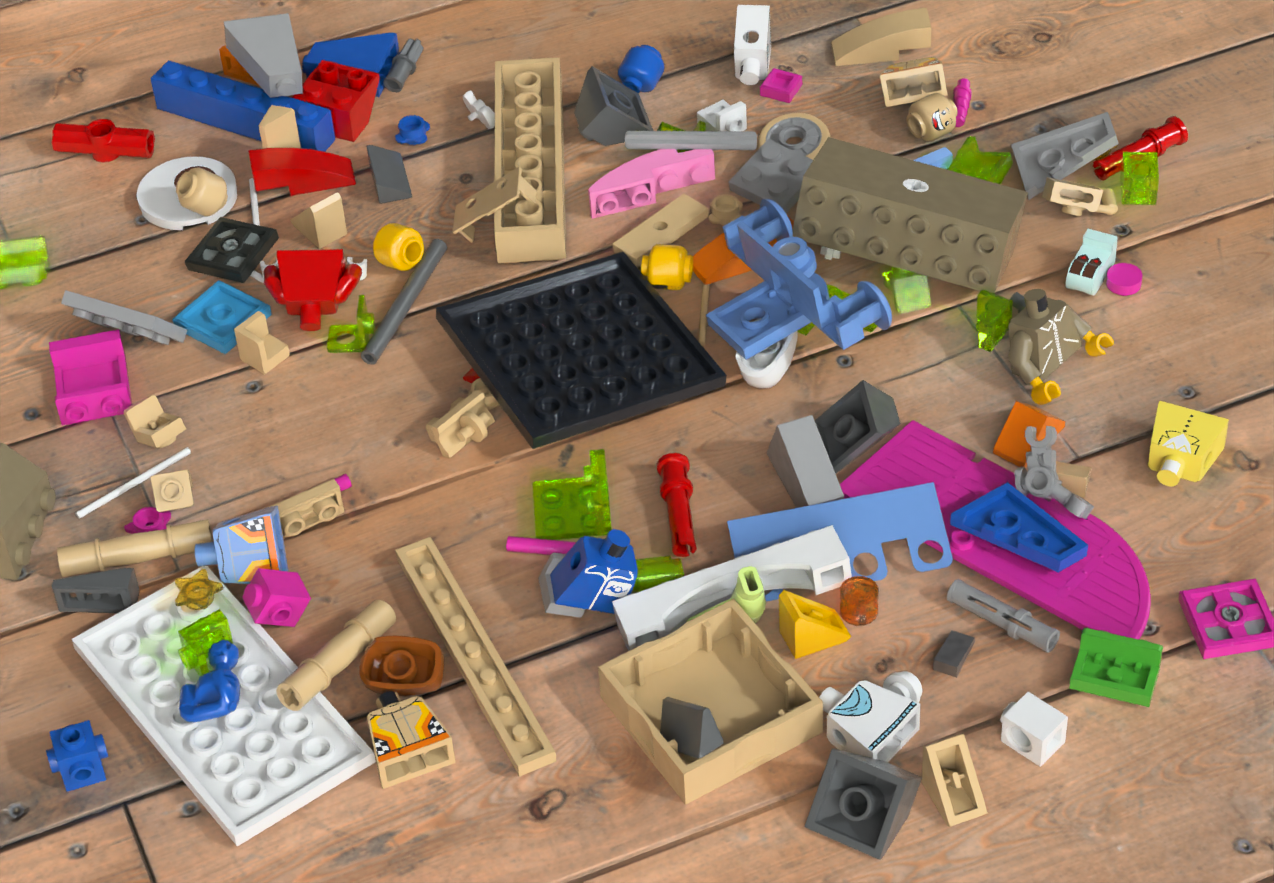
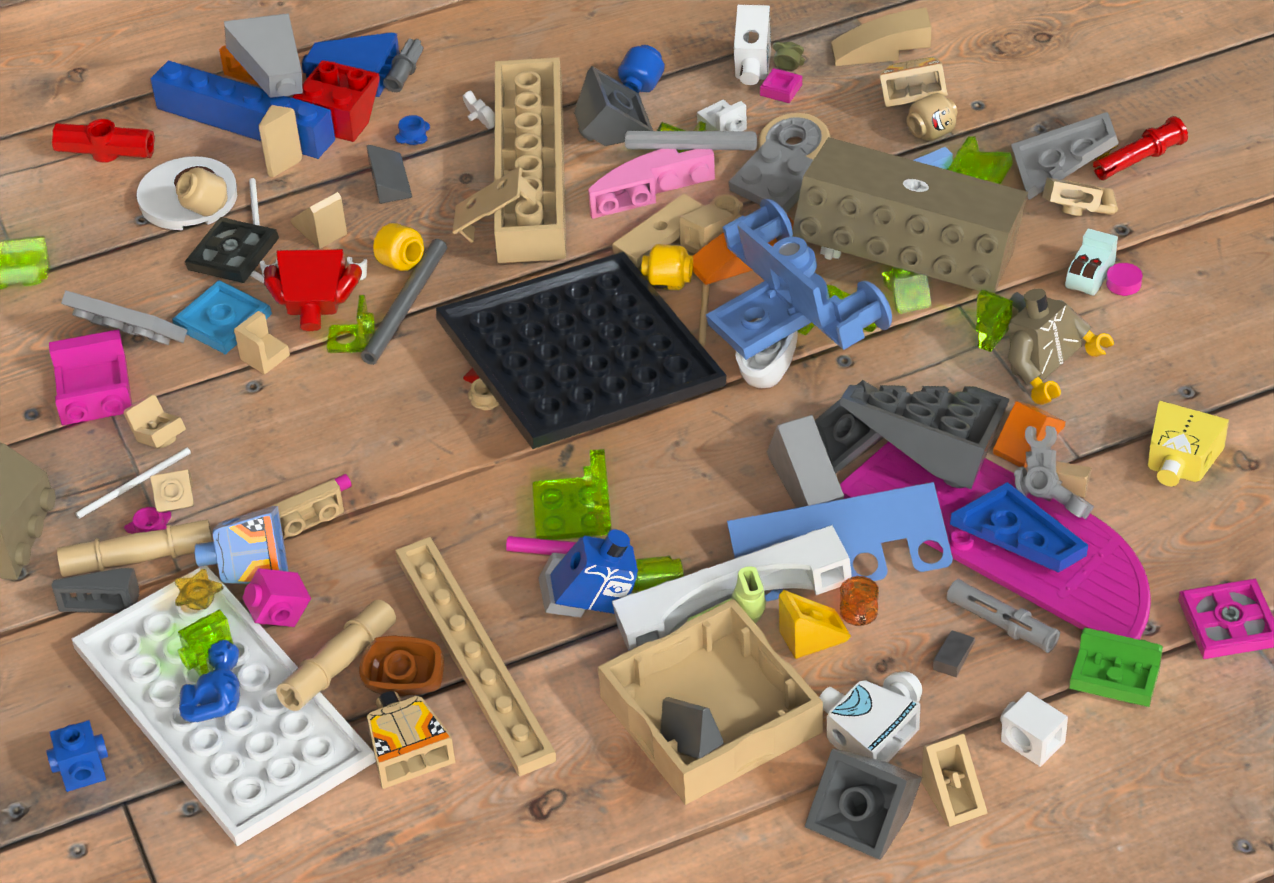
red slope [248,148,356,196] -> none
tan hips [425,390,495,458] -> none
red pin [656,453,697,557] -> none
dark pink animal [953,78,972,127] -> none
clear neon green brick [1120,152,1159,205] -> none
none -> tan panel [680,204,733,254]
none -> olive plate [773,42,805,71]
none -> dark grey slope [839,385,1010,489]

